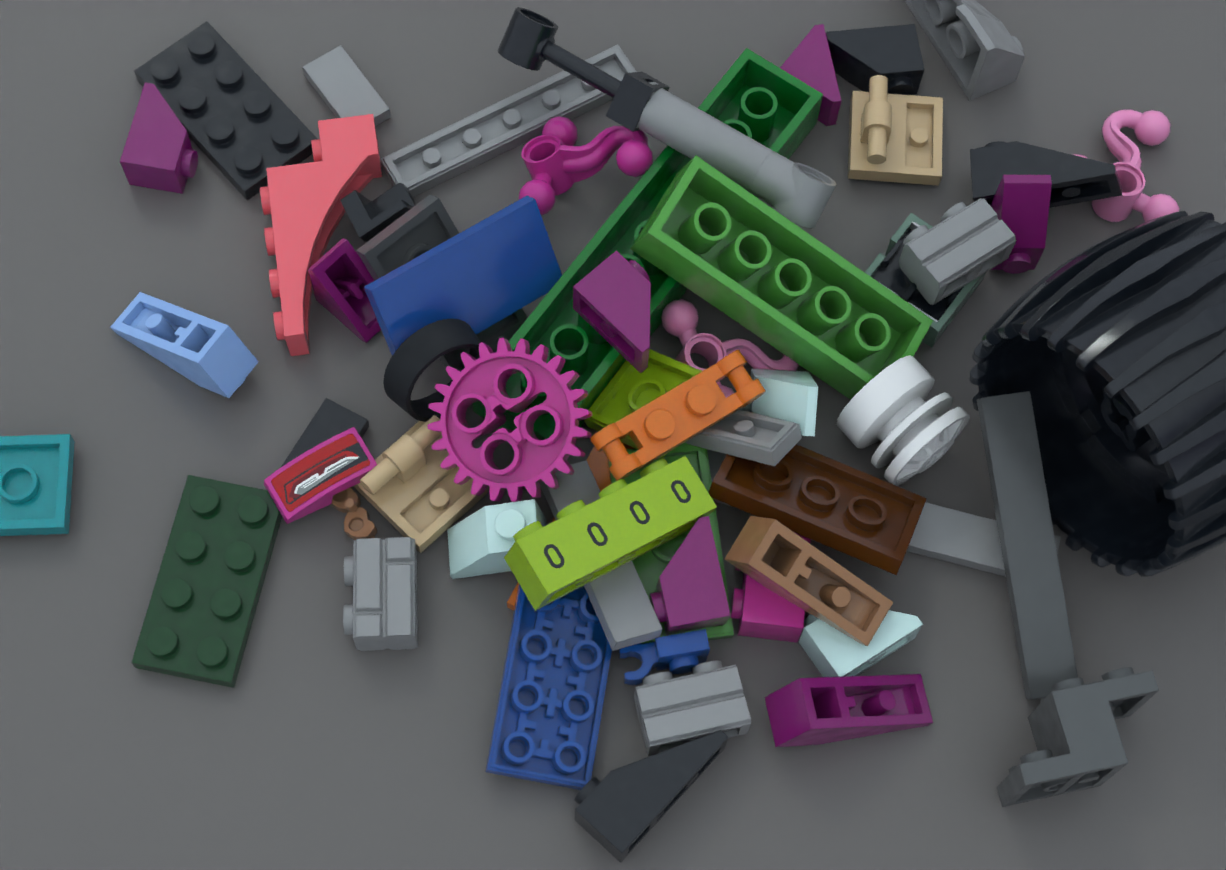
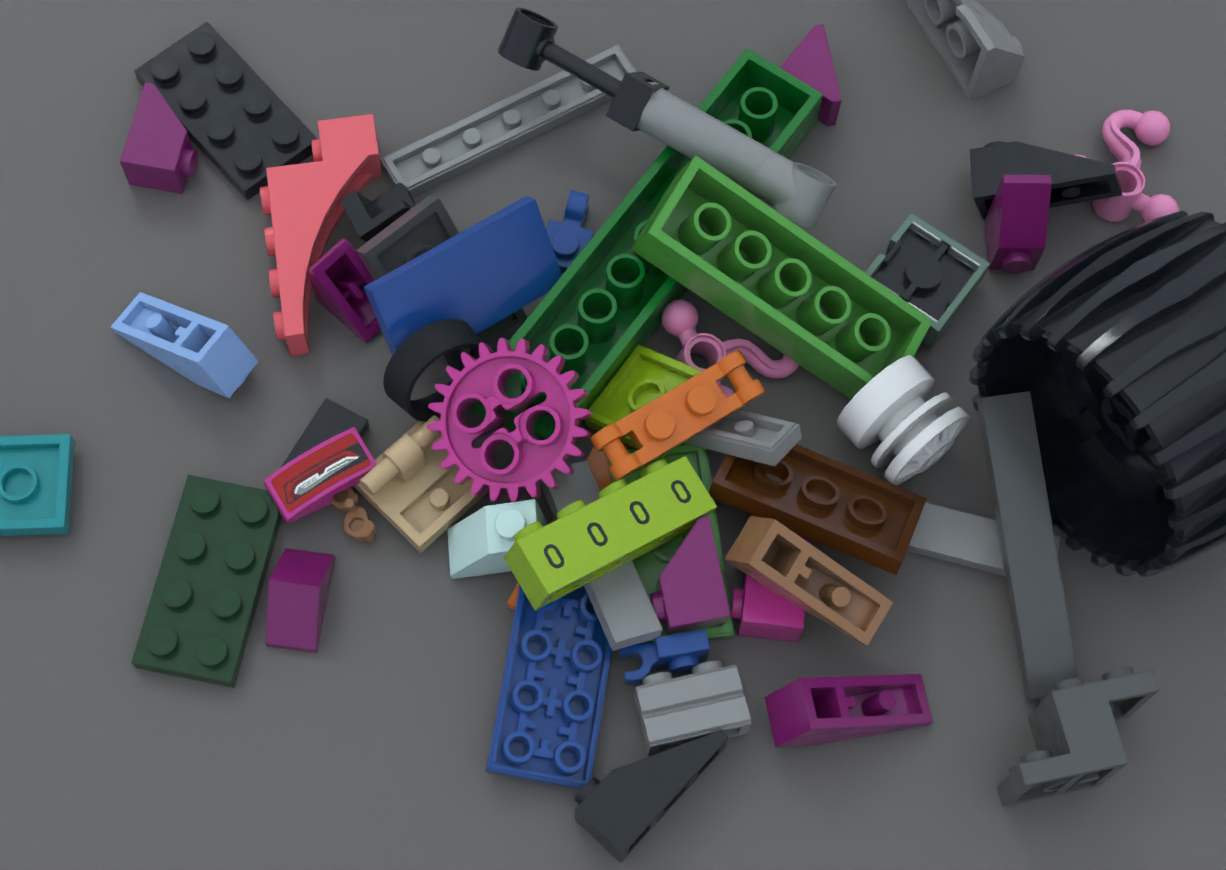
light grey tile [303,45,391,126] -> none
light grey brick [343,537,418,651] -> none
dark pink piece [519,116,653,216] -> none
magenta slope [573,250,651,373] -> none
light aqua slope [740,369,818,437] -> none
light aqua slope [799,610,923,677] -> none
black slope [826,24,925,95] -> none
tan plate [848,75,943,186] -> none
light grey brick [898,198,1016,305] -> none
none -> magenta slope [266,548,336,653]
none -> blue plate [546,190,594,275]

